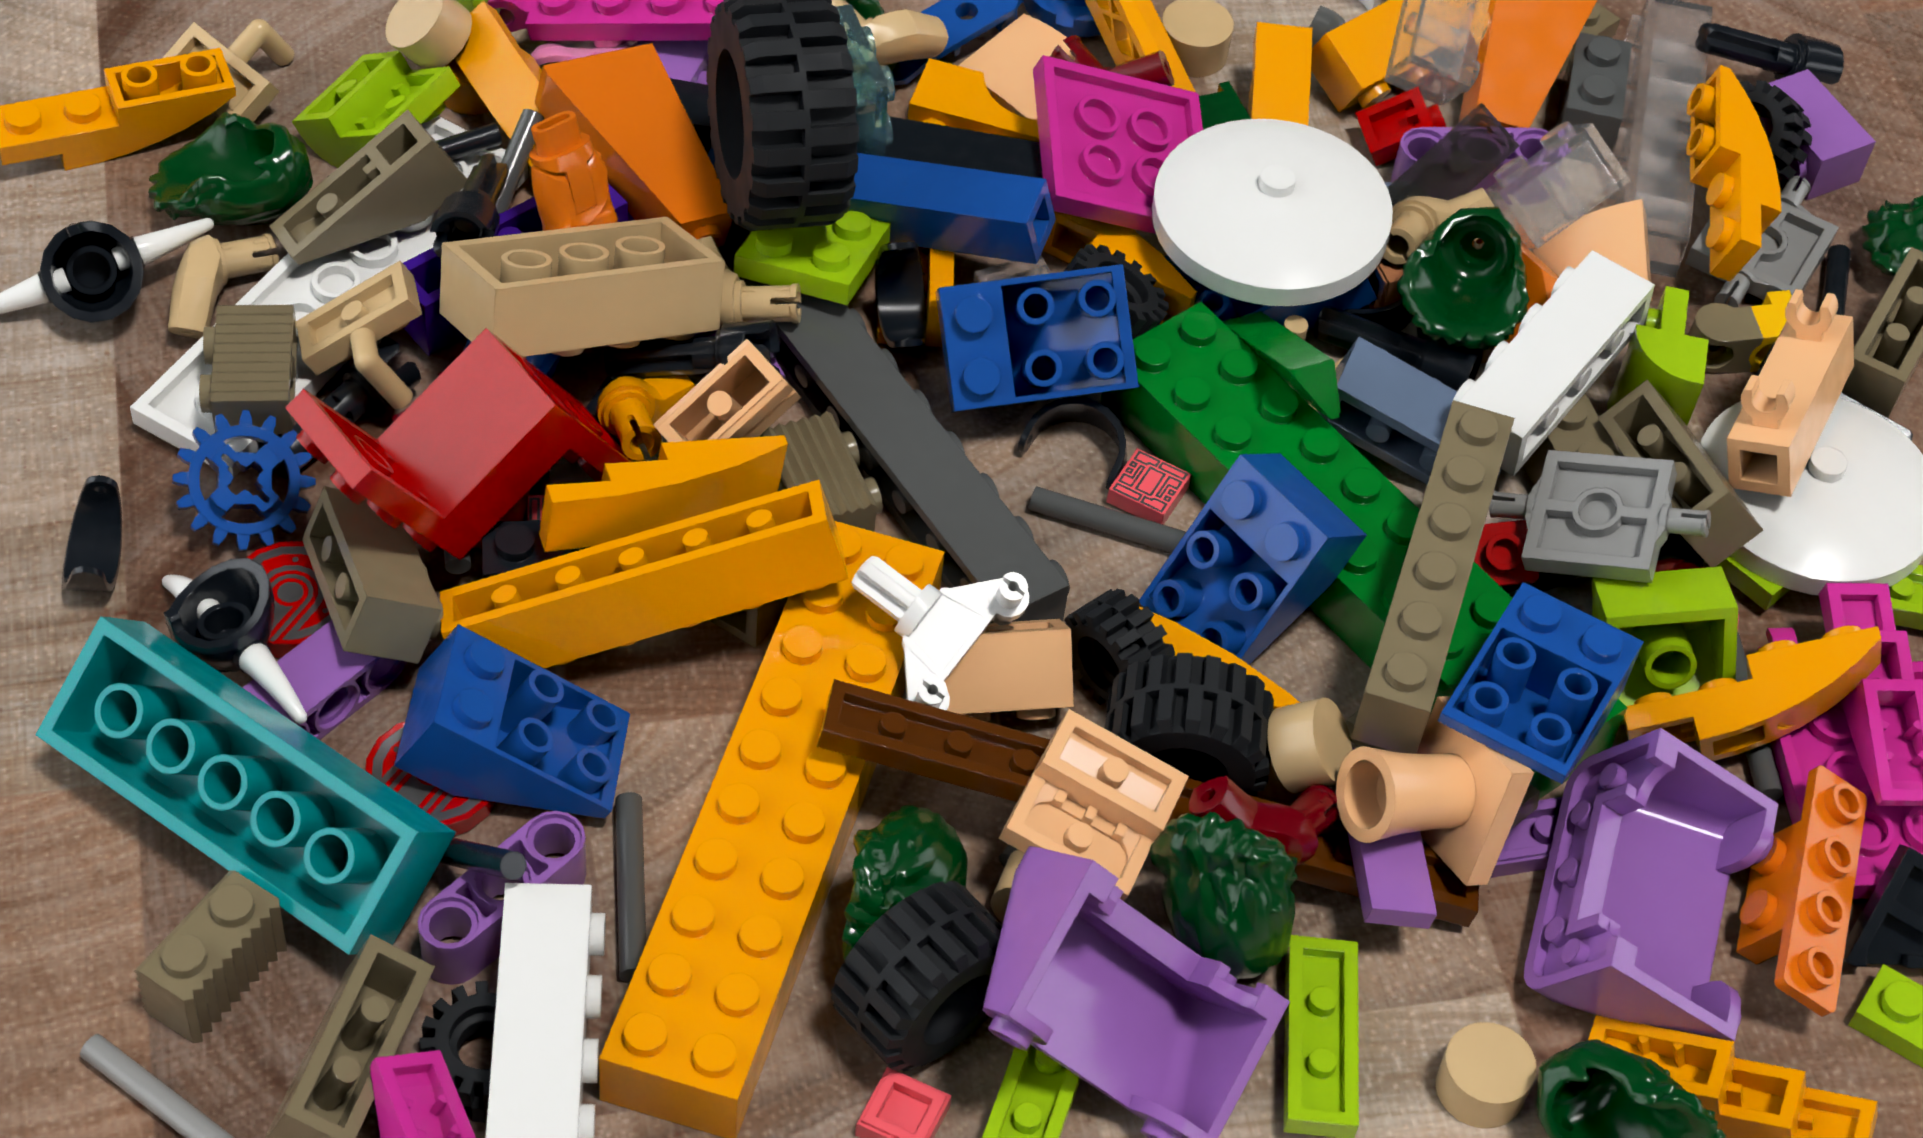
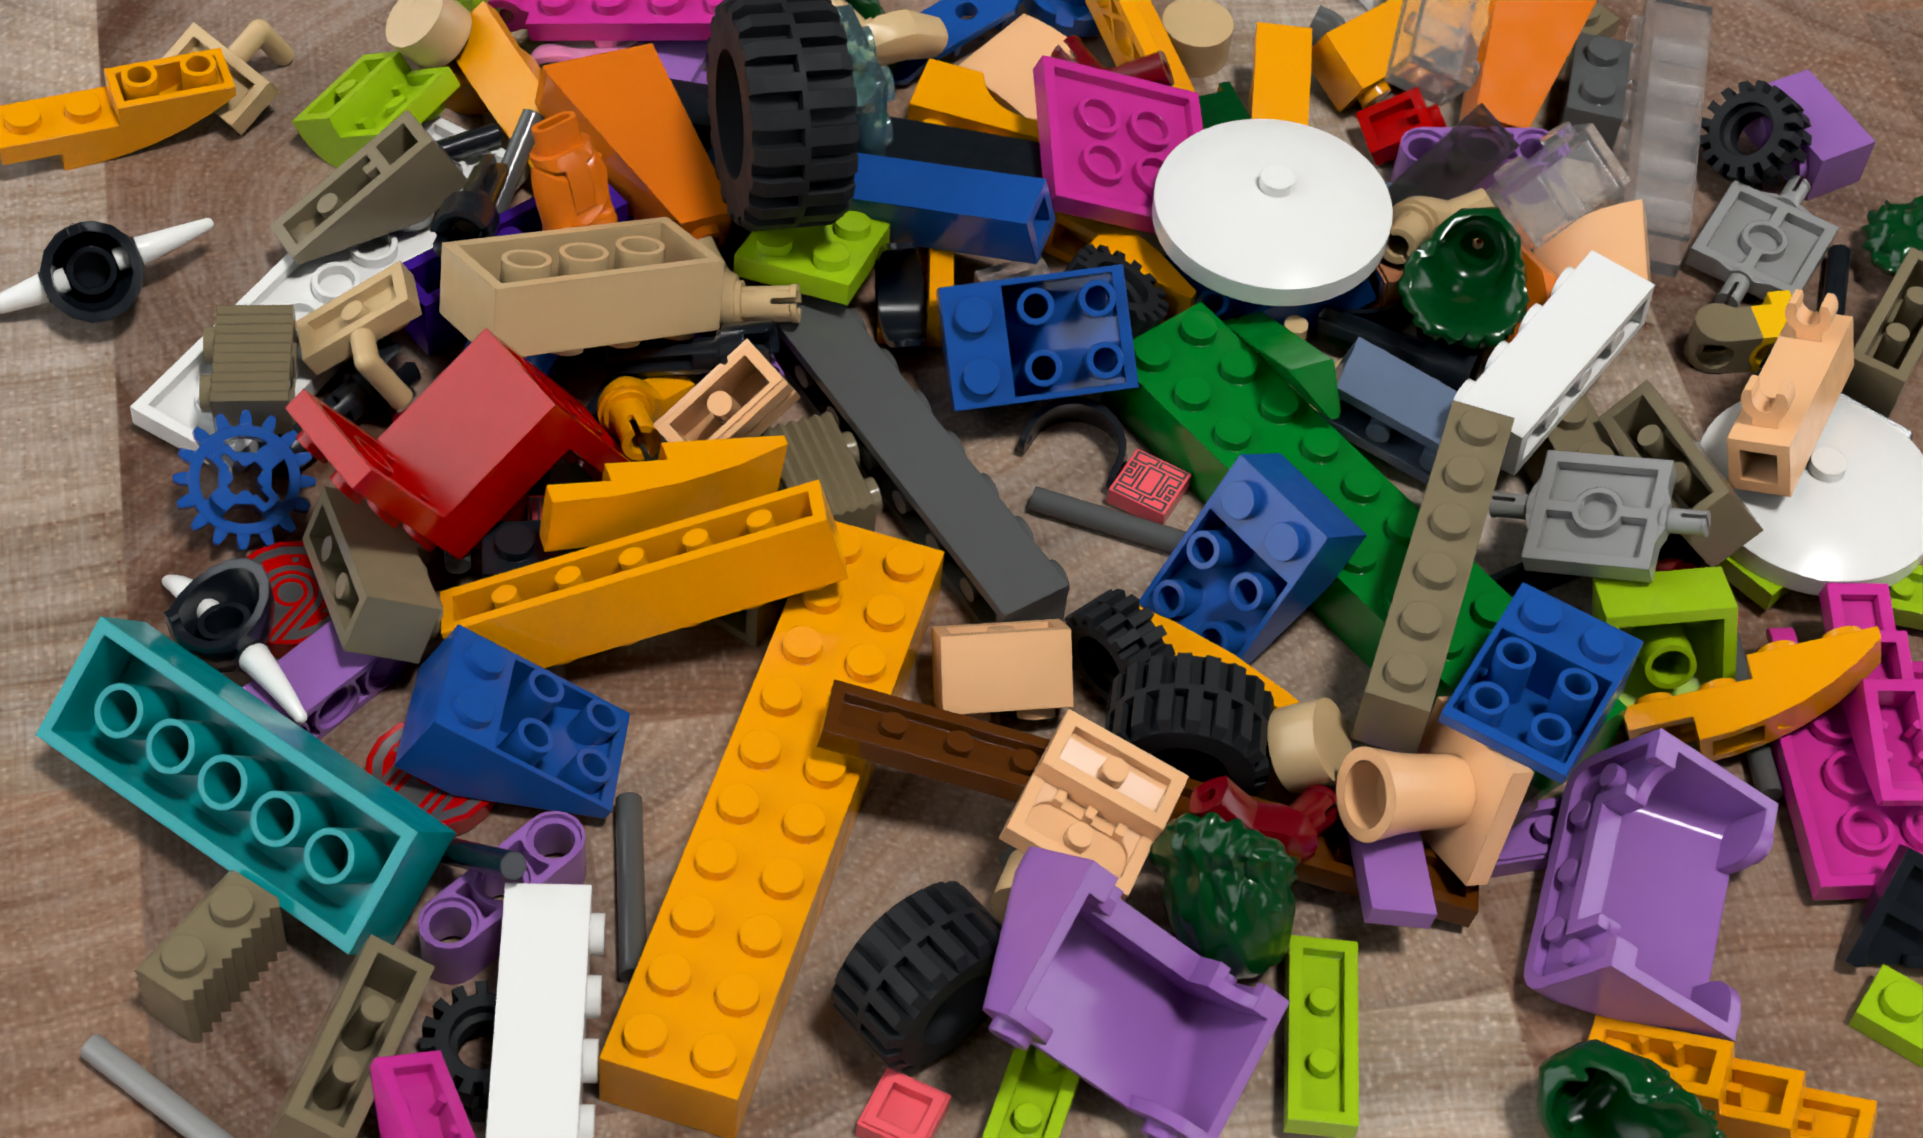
black helmet [62,475,122,592] -> none
dark green piece [148,112,313,226] -> none
tan arm [168,233,279,339] -> none
dark green piece [842,805,968,960] -> none
white axle [851,556,1029,710] -> none
tan piece [1435,1022,1537,1129] -> none
red bracket [1474,520,1539,587] -> none
lime brick [1607,286,1709,426] -> none
light orange slope [1686,65,1782,282] -> none
black piece [1695,22,1844,85] -> none
orange bracket [1736,765,1867,1017] -> none

